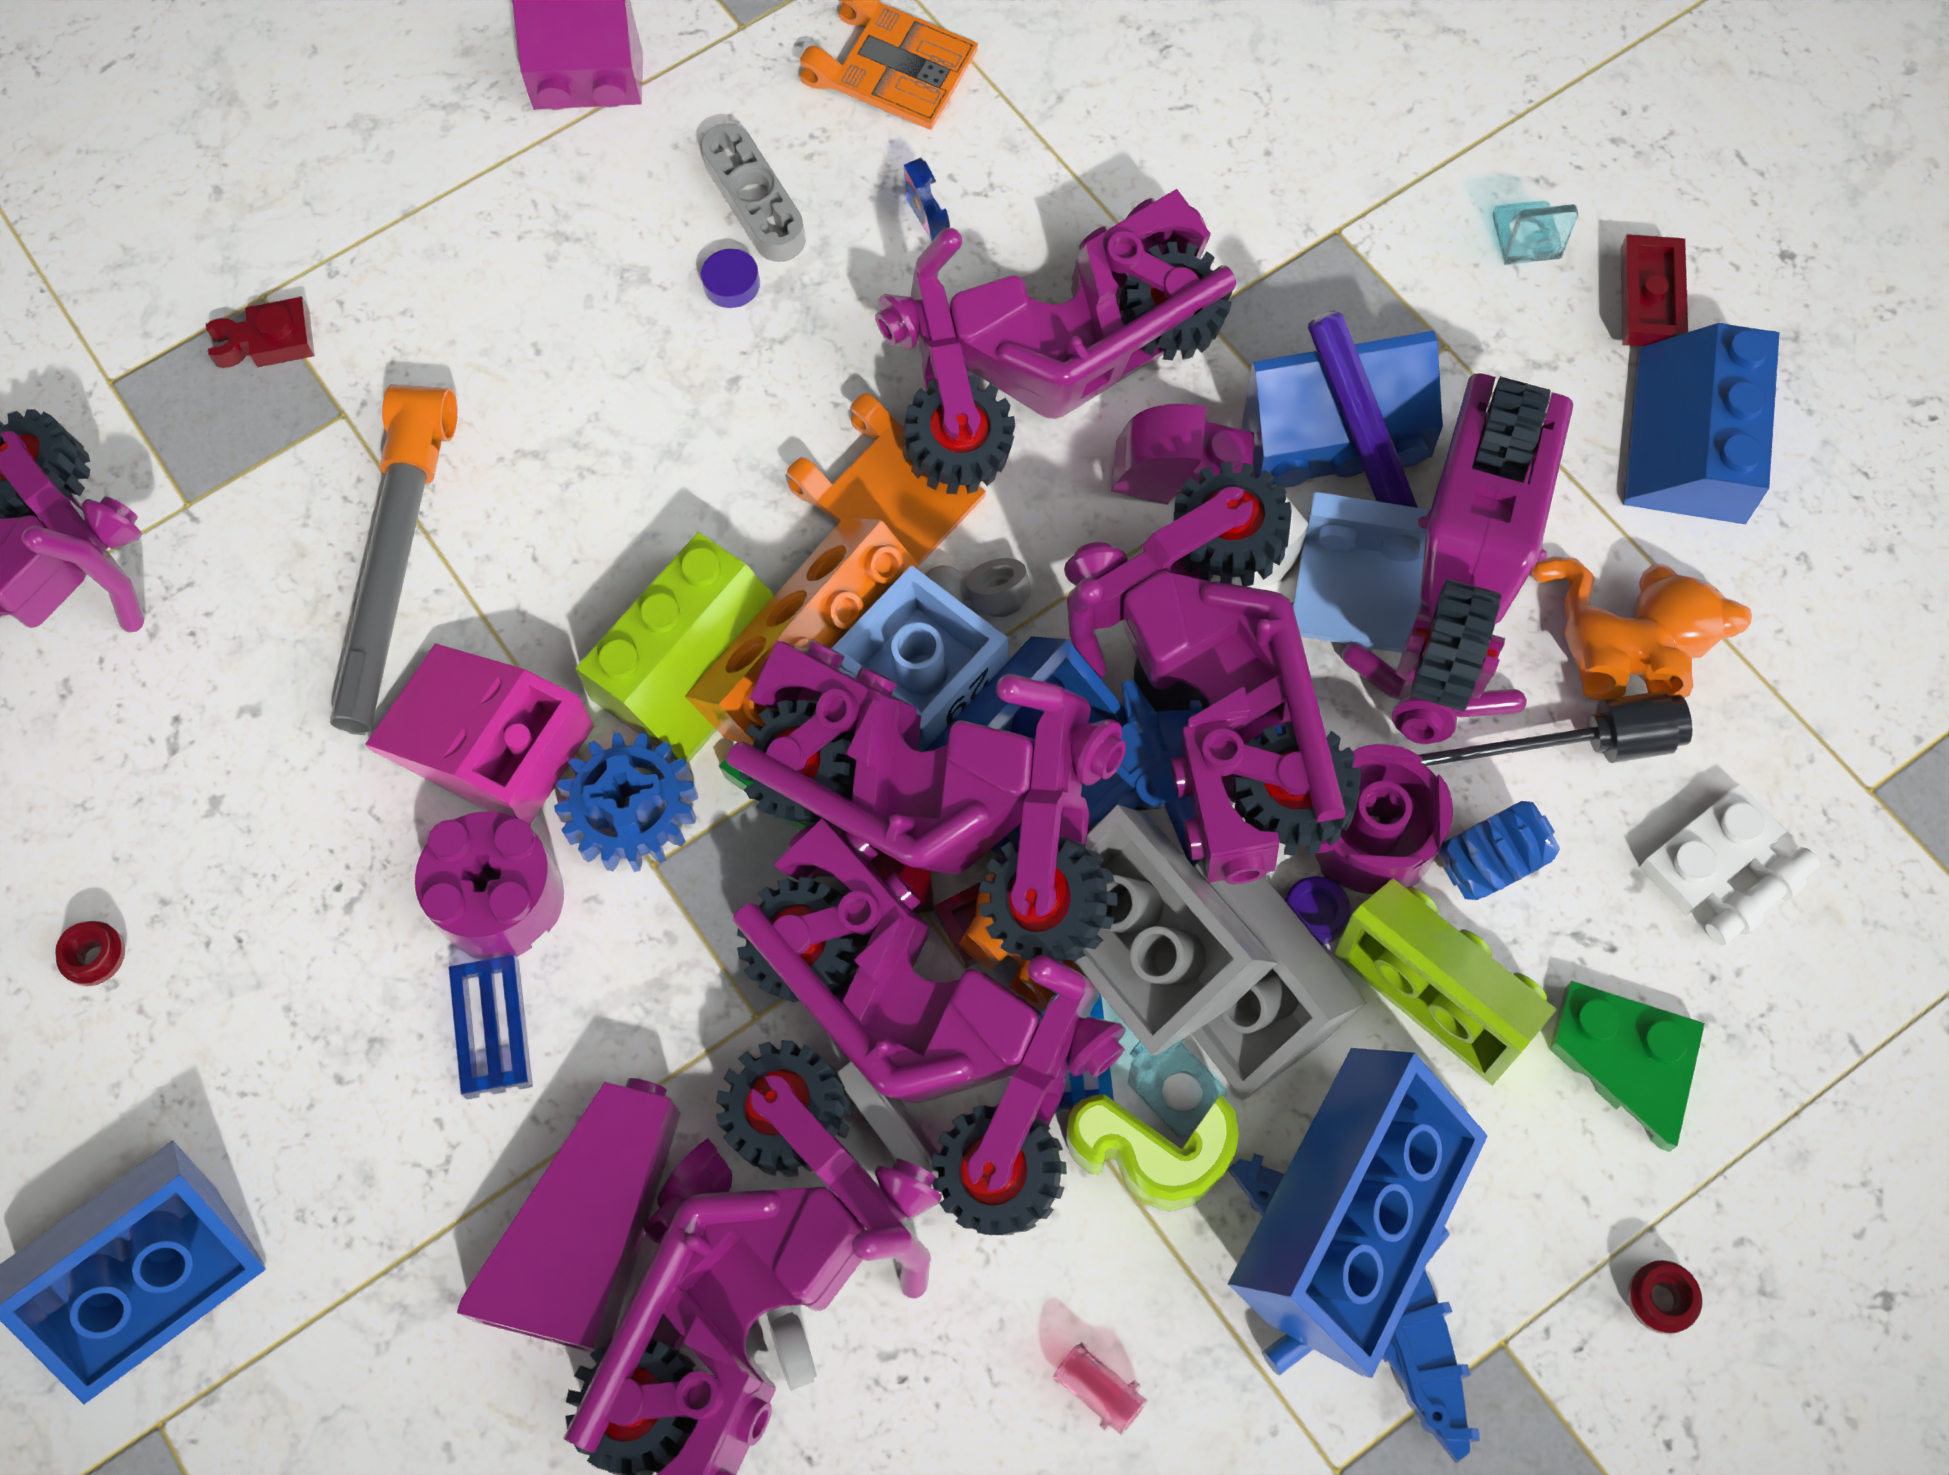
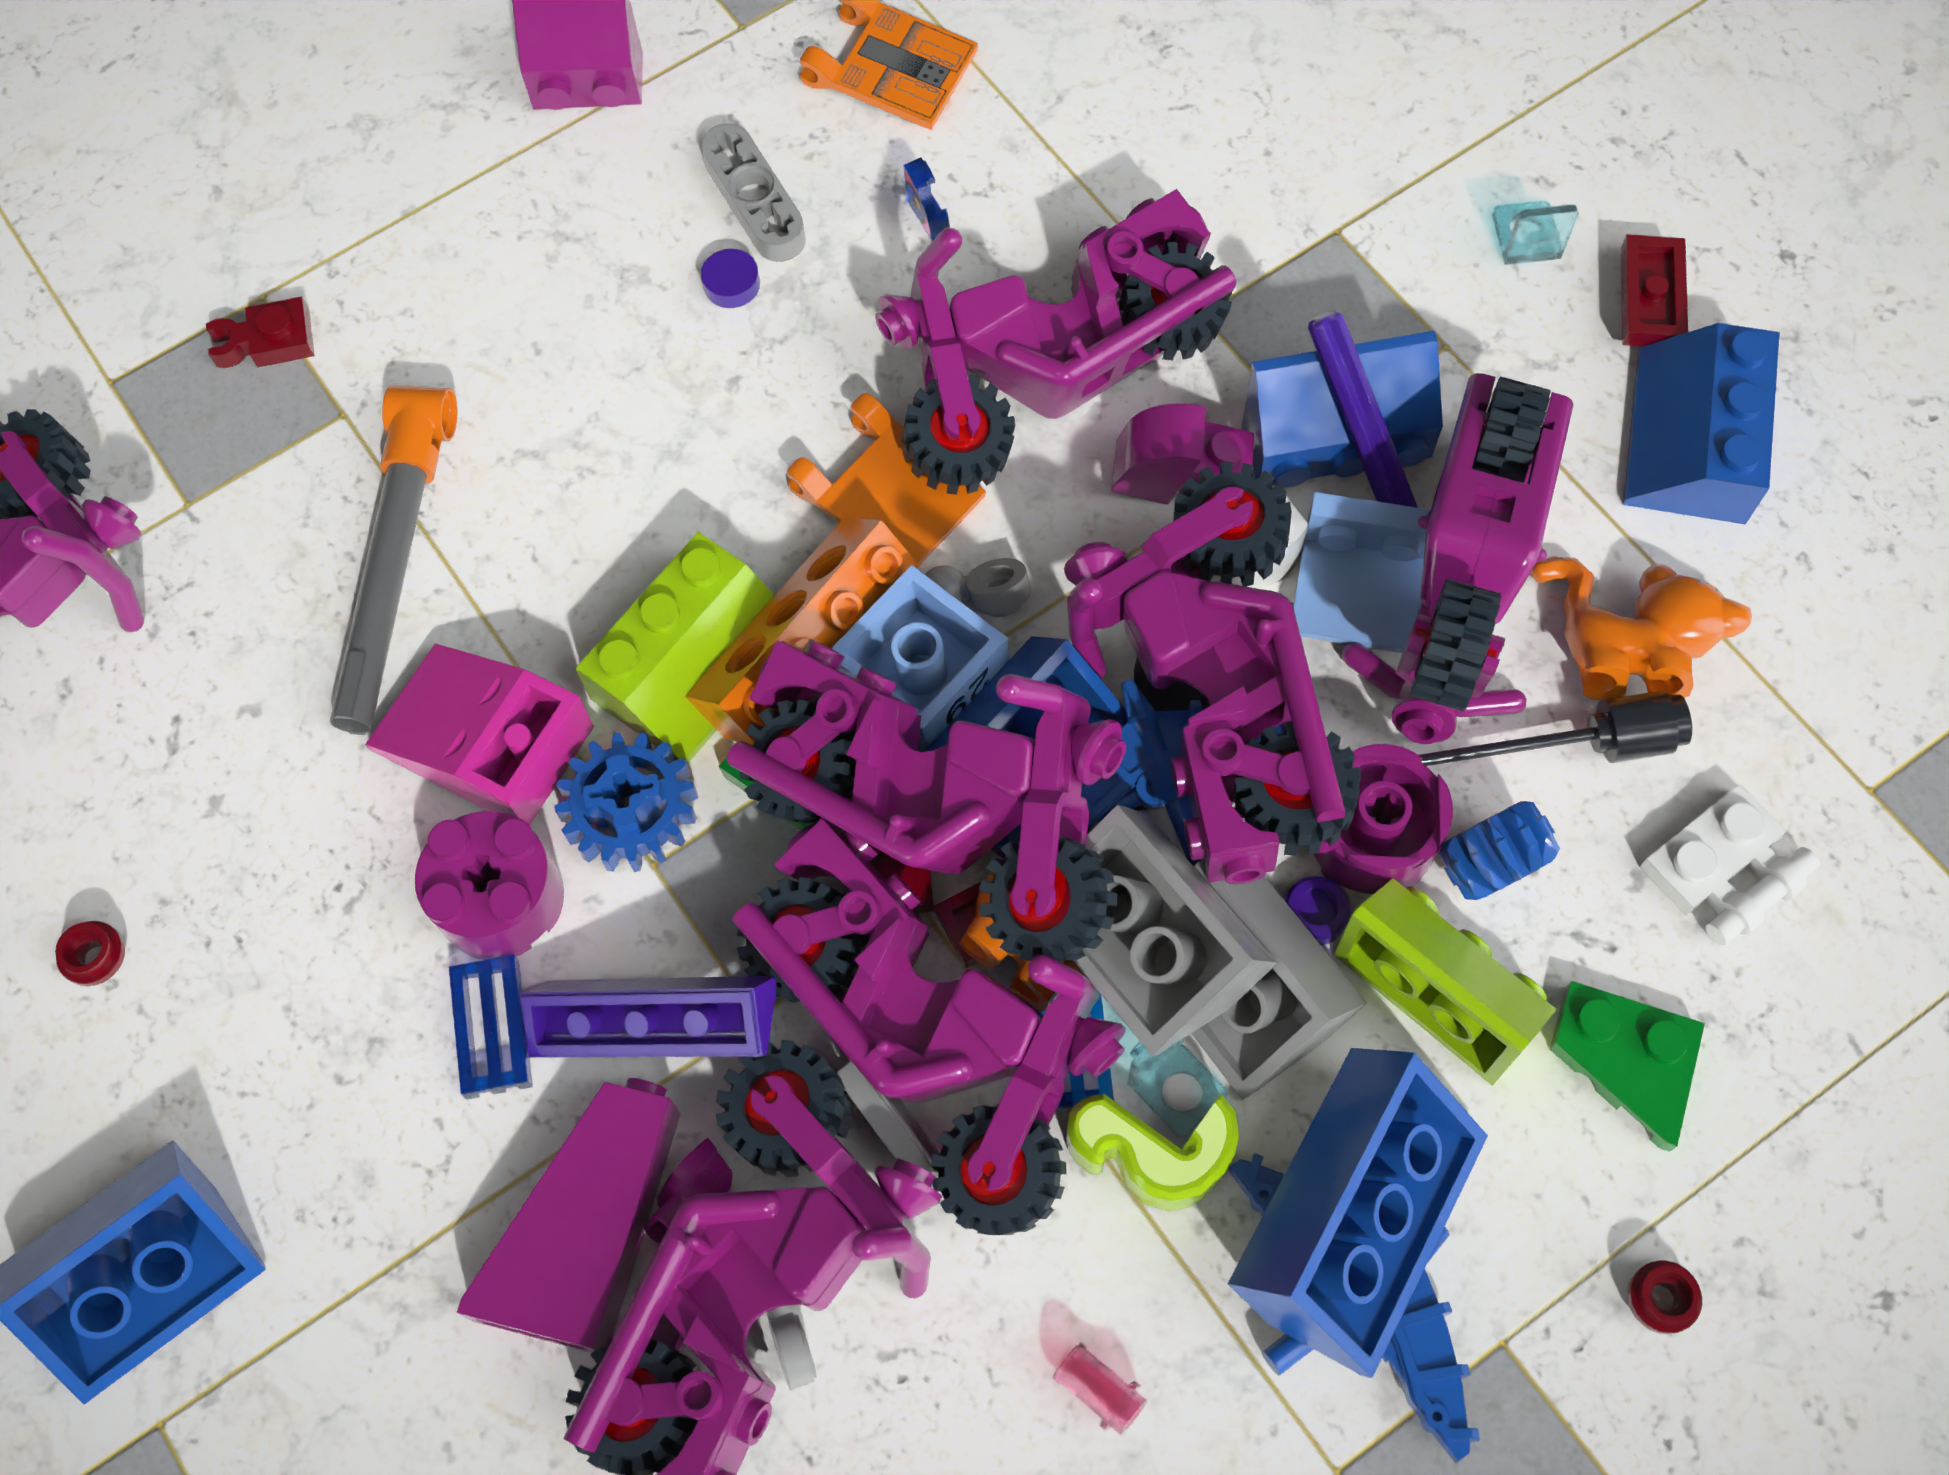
none -> dark purple slope [520,976,776,1058]

